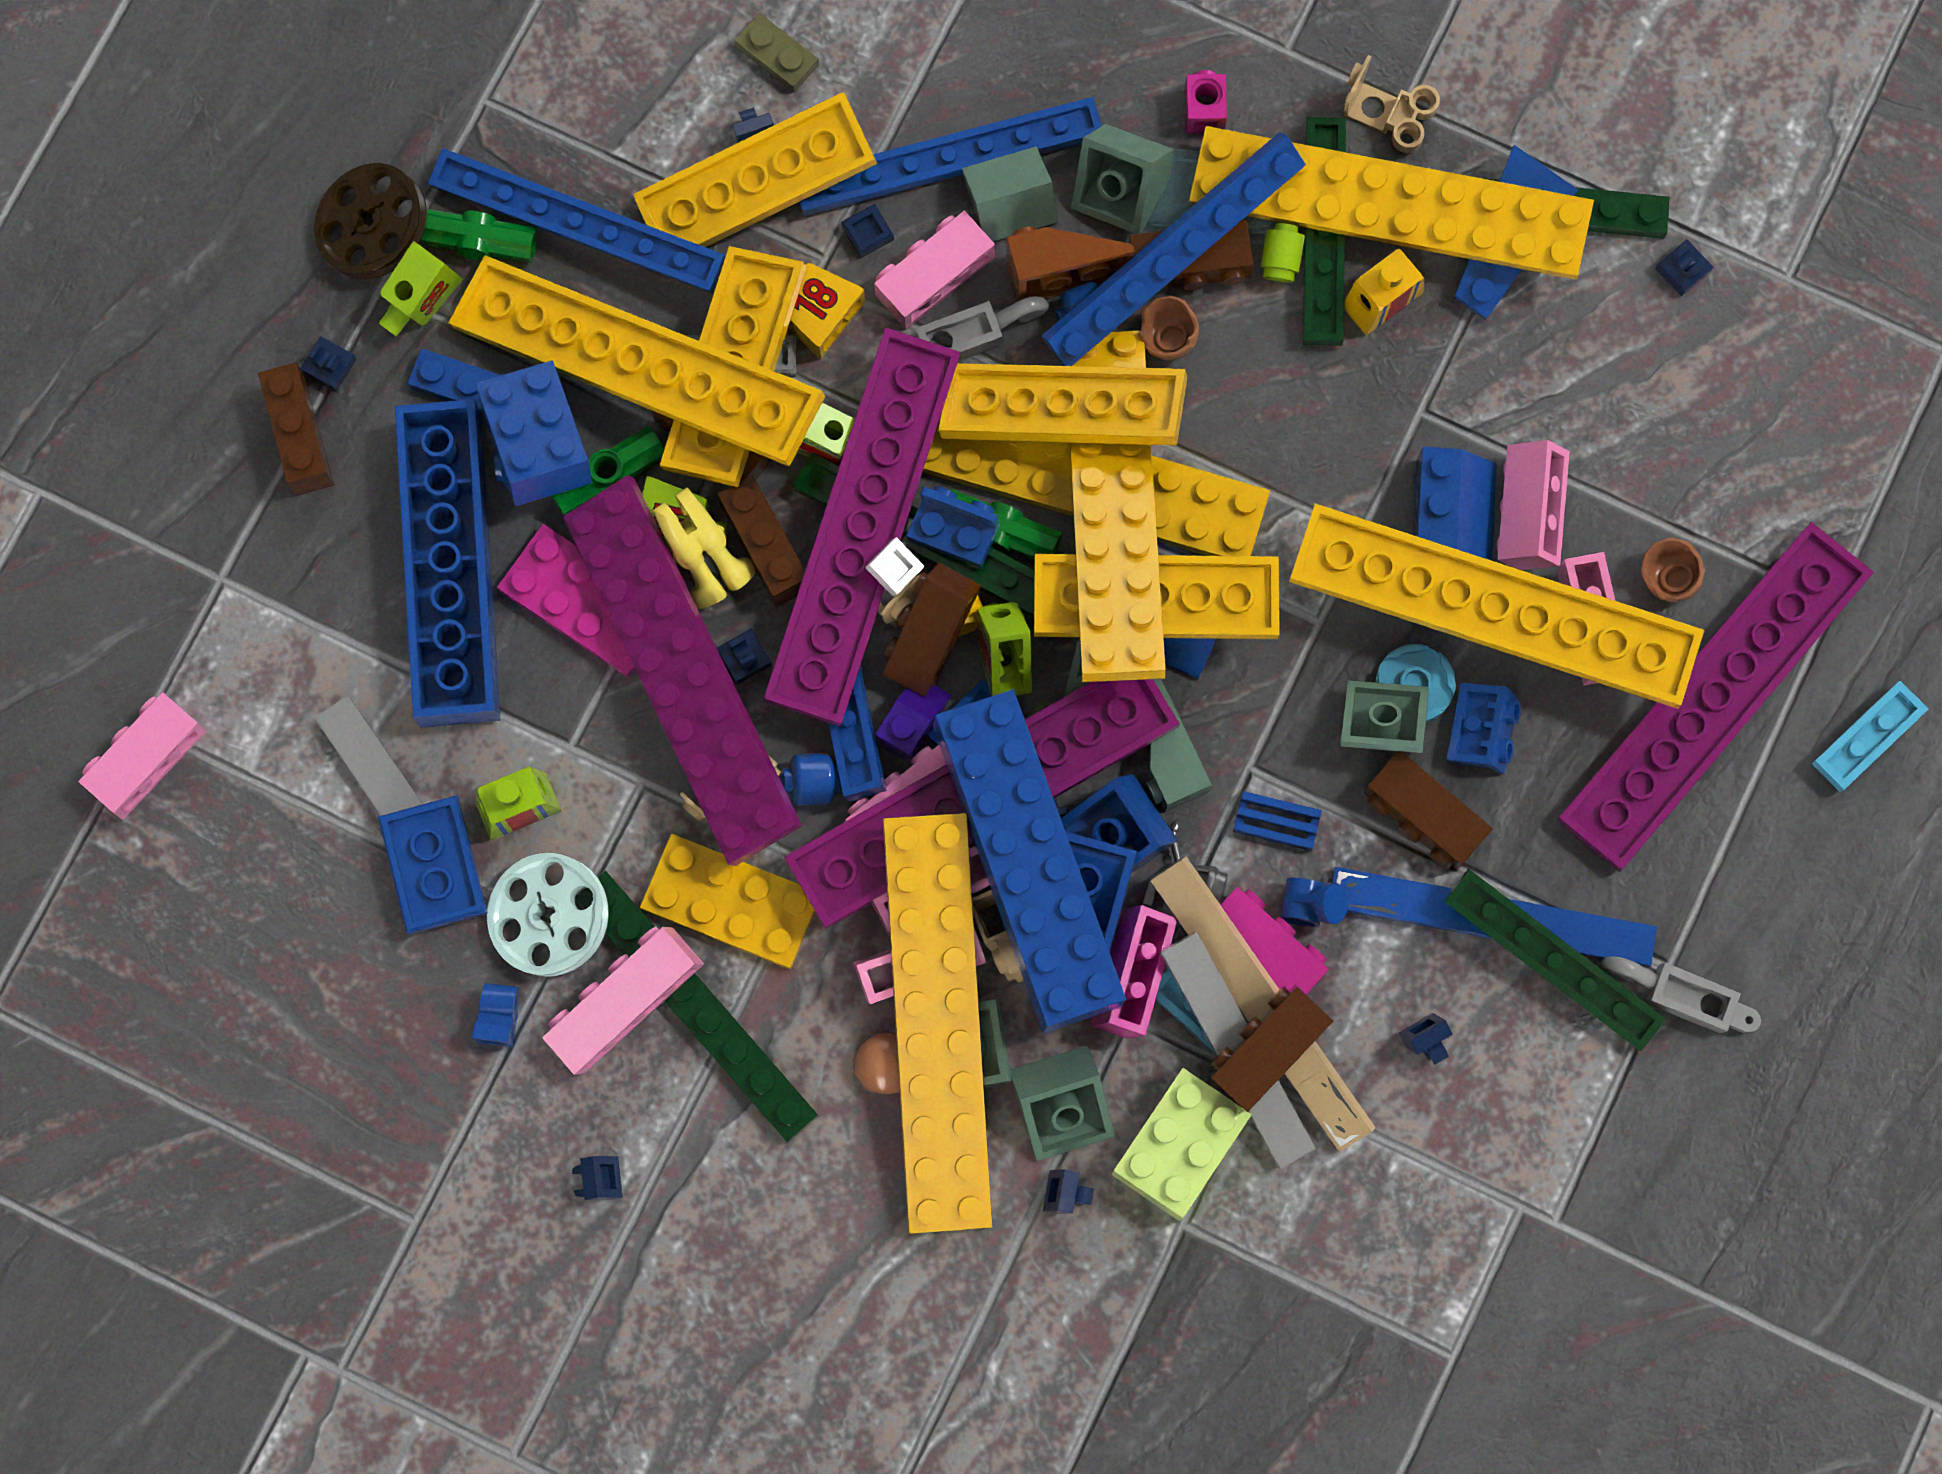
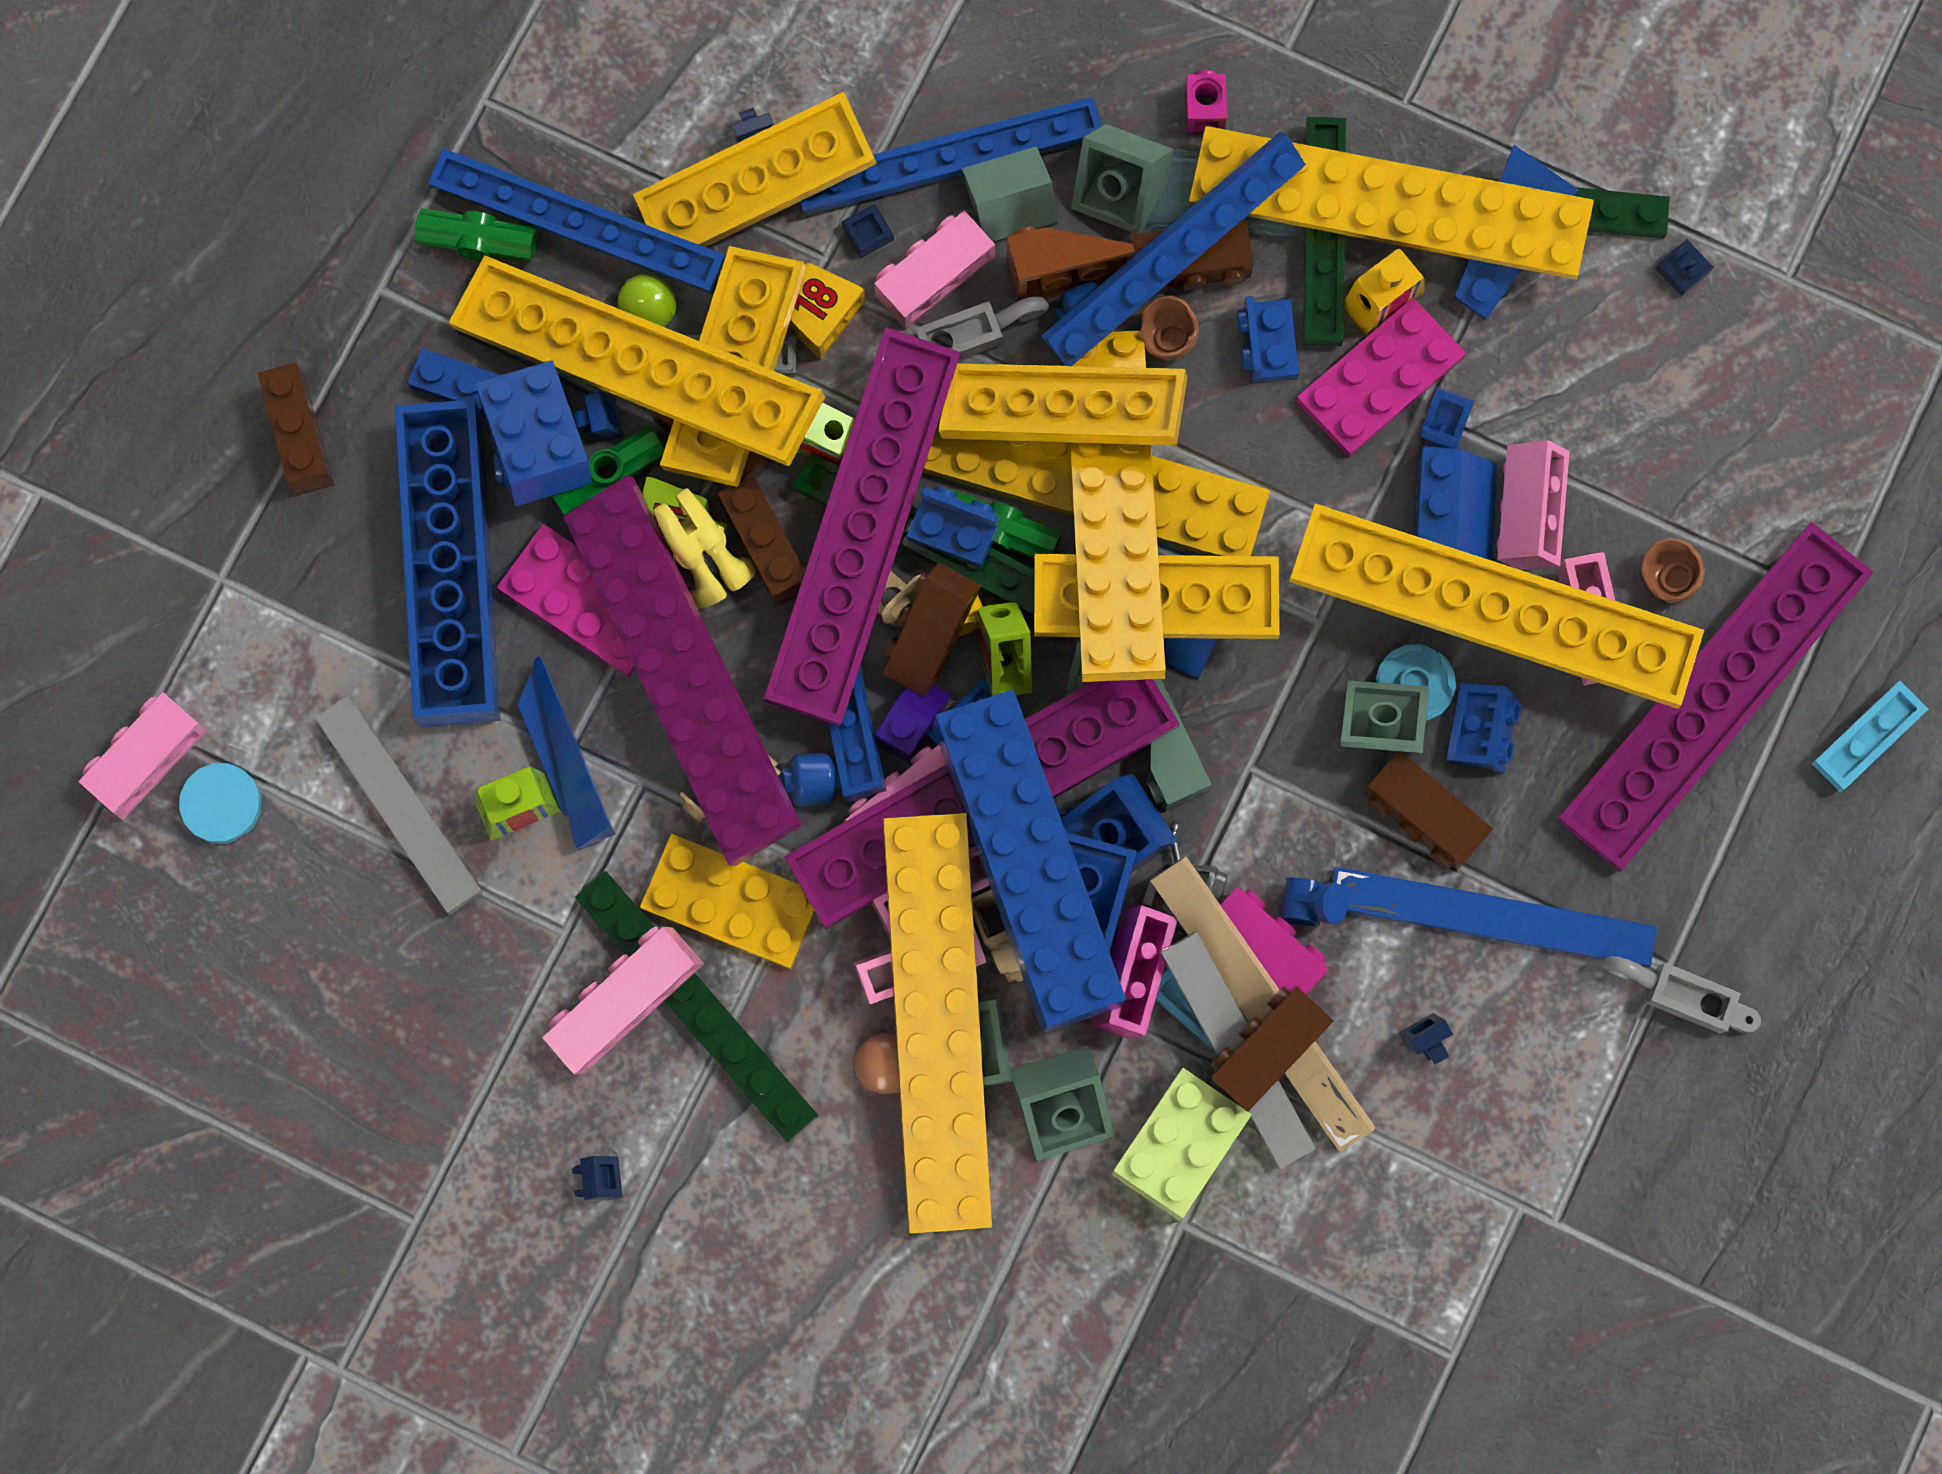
dark blue tile [300,336,357,392] -> none
dark brown wedge [314,163,427,279] -> none
lime torso [378,241,463,337] -> none
blue tile [378,795,488,935] -> none
blue leg [472,983,519,1047] -> none
light aqua wedge [487,853,609,977] -> none
dark blue tile [717,628,772,685] -> none
olive plate [735,13,819,93] -> none
white plate [865,537,924,596] -> none
dark blue tile [1043,1169,1094,1214] -> none
blue tile [1233,791,1322,851] -> none
lime brick [1260,223,1305,283] -> none
tan piece [1344,55,1440,153] -> none
dark green plate [1443,868,1666,1051] -> none
none -> medium azure tile [179,763,262,844]
none -> blue wedge [518,656,615,850]
none -> blue tile [573,391,623,441]
none -> lime hair [617,273,677,327]
none -> blue bracket [1237,296,1299,383]
none -> dark pink plate [1296,297,1467,458]
none -> blue bracket [1419,387,1474,449]

